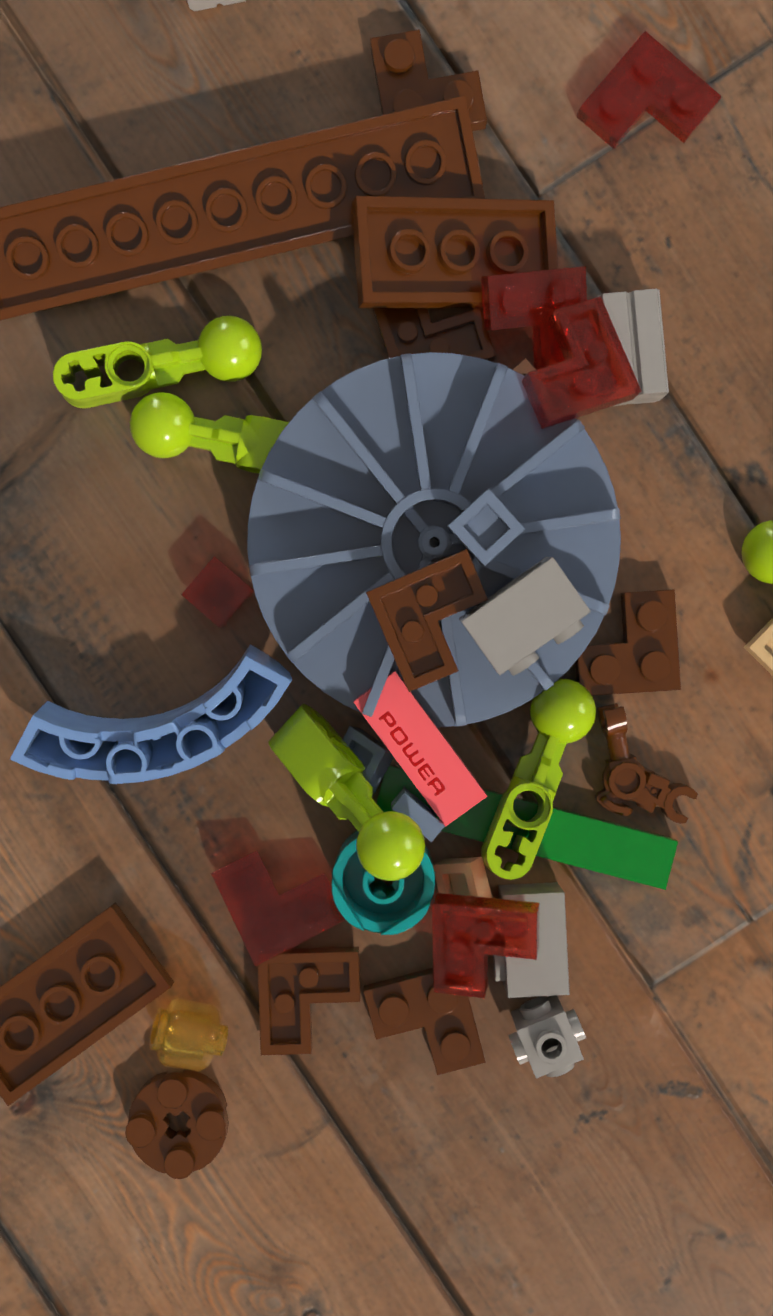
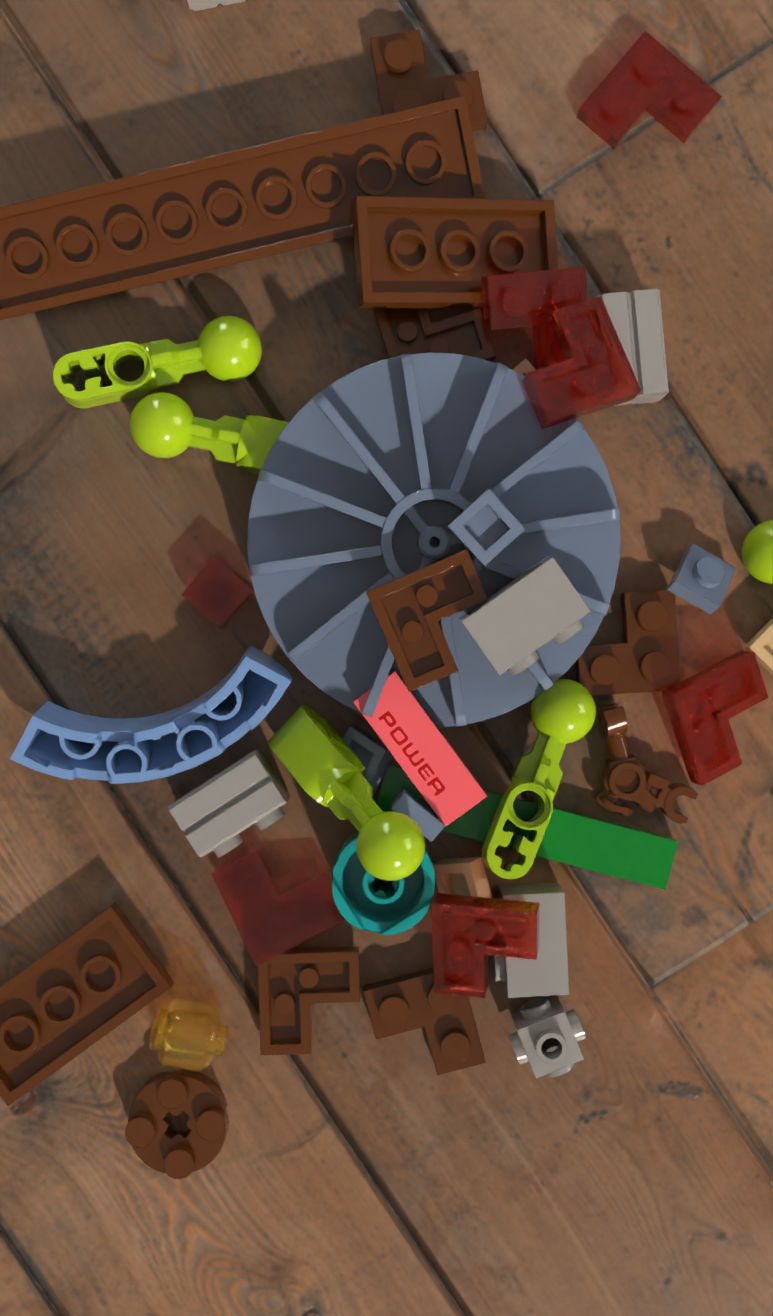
none -> light grey brick [168,748,290,858]
none -> clear red plate [661,650,768,786]
none -> sand blue plate [667,543,736,615]

